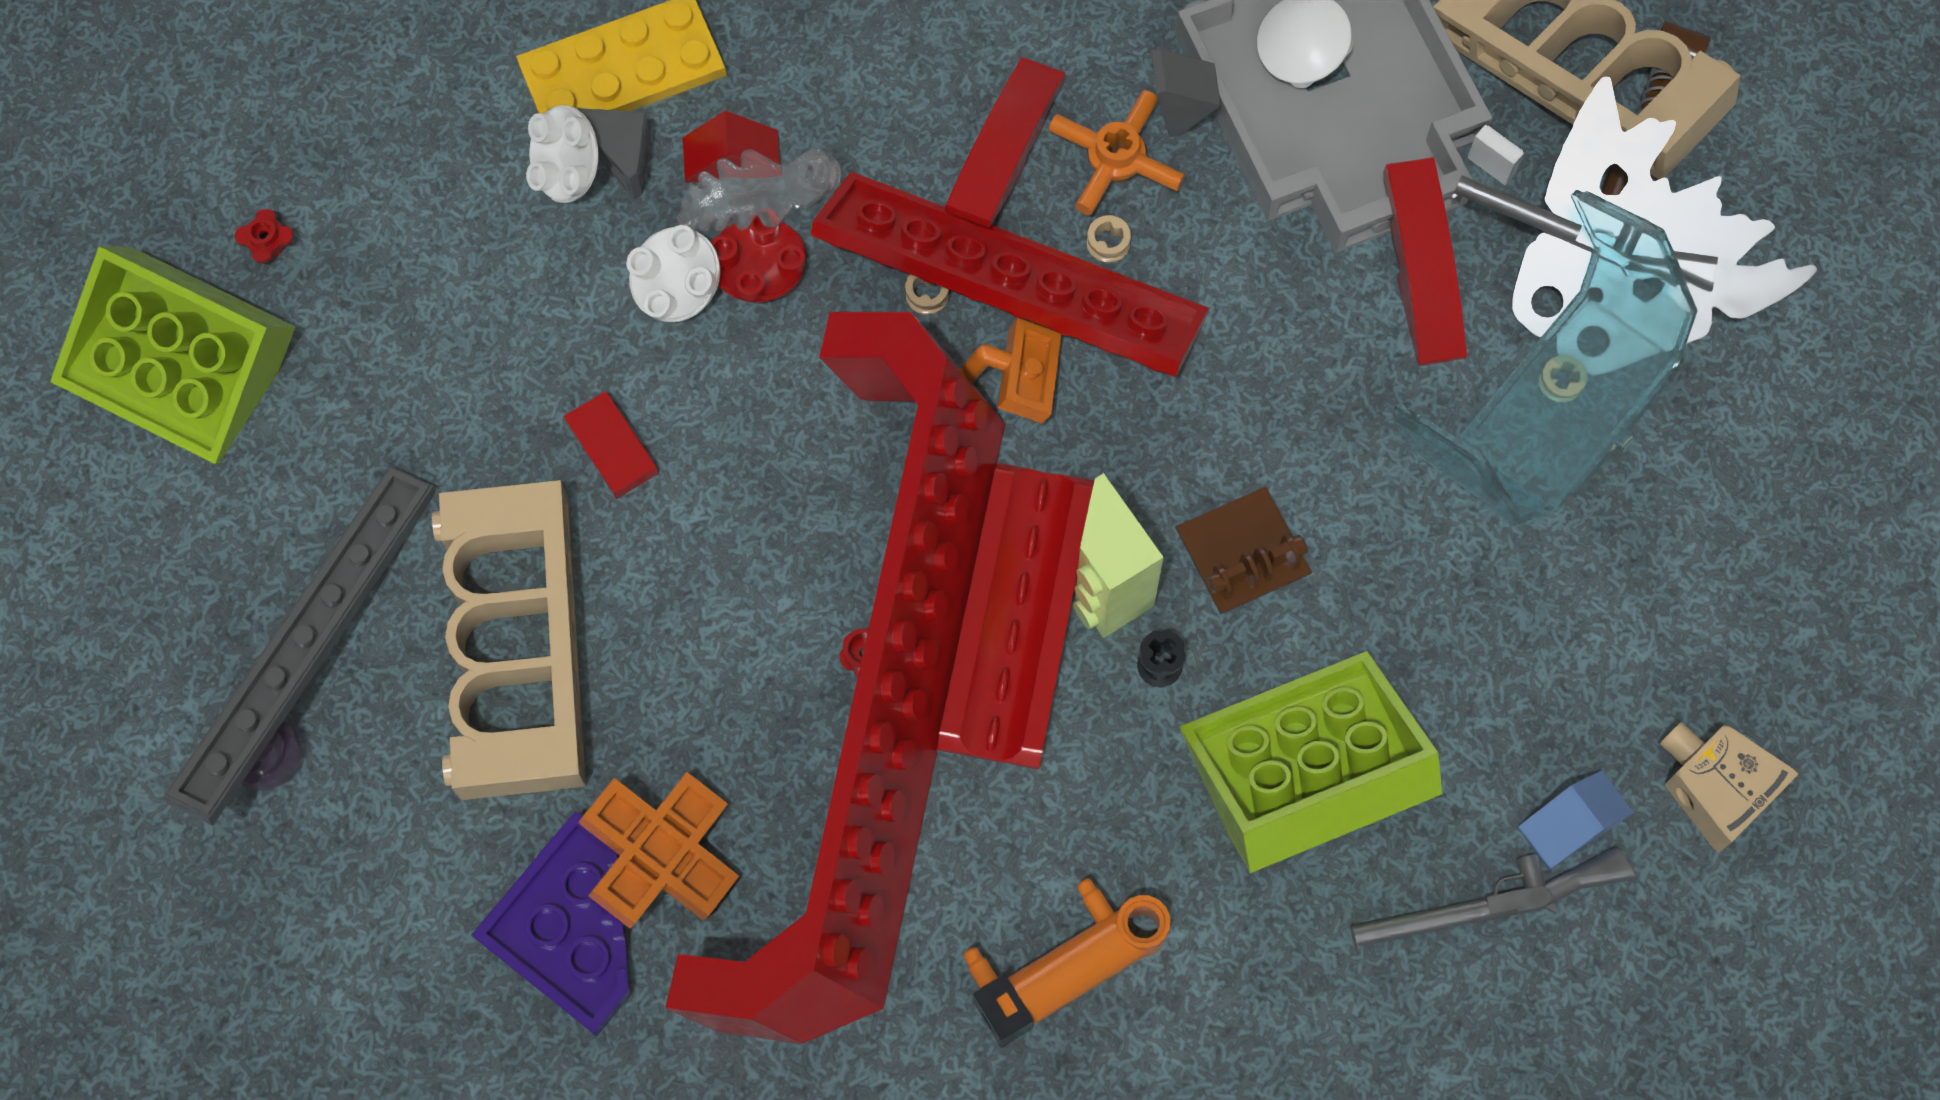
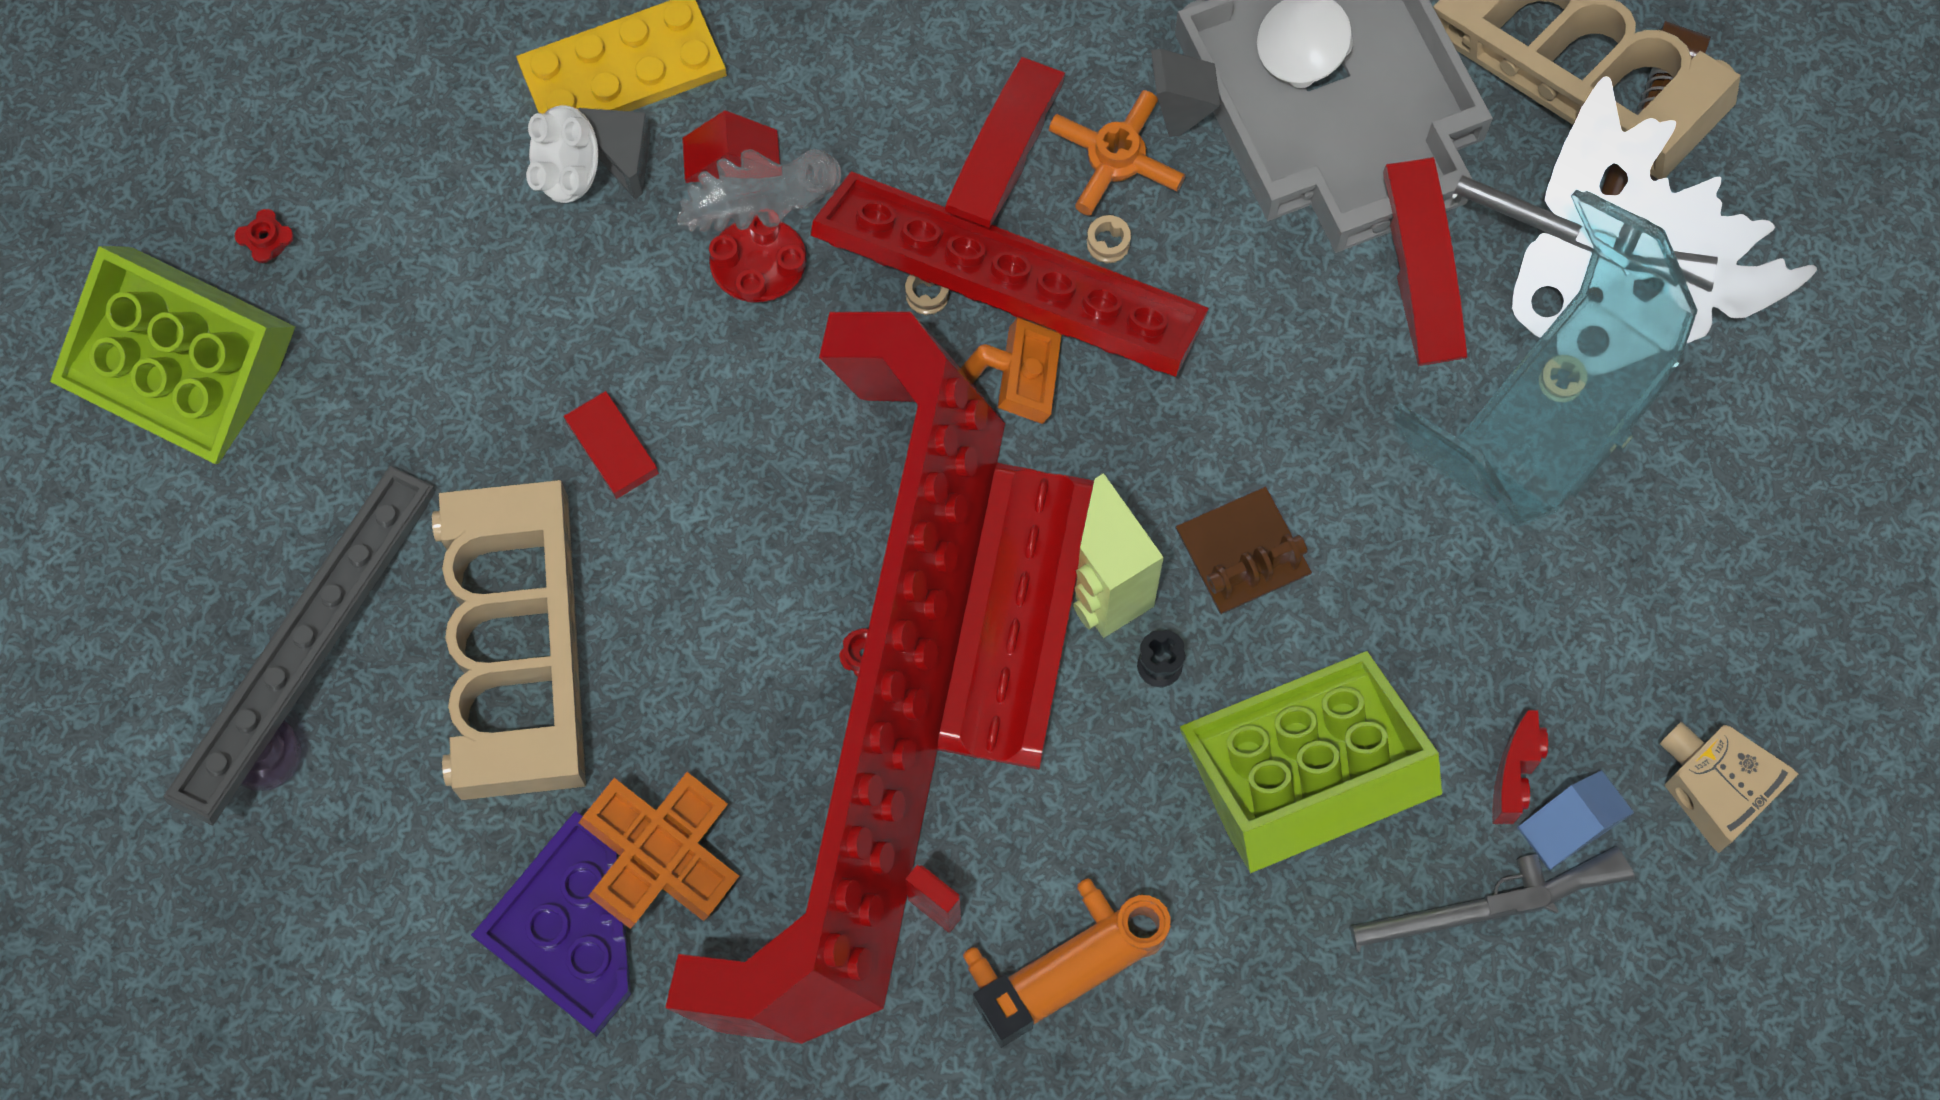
white dish [626,225,720,322] -> none
white tile [1467,125,1524,185] -> none
none -> red tile [905,865,961,934]
none -> red slope [1492,710,1548,824]

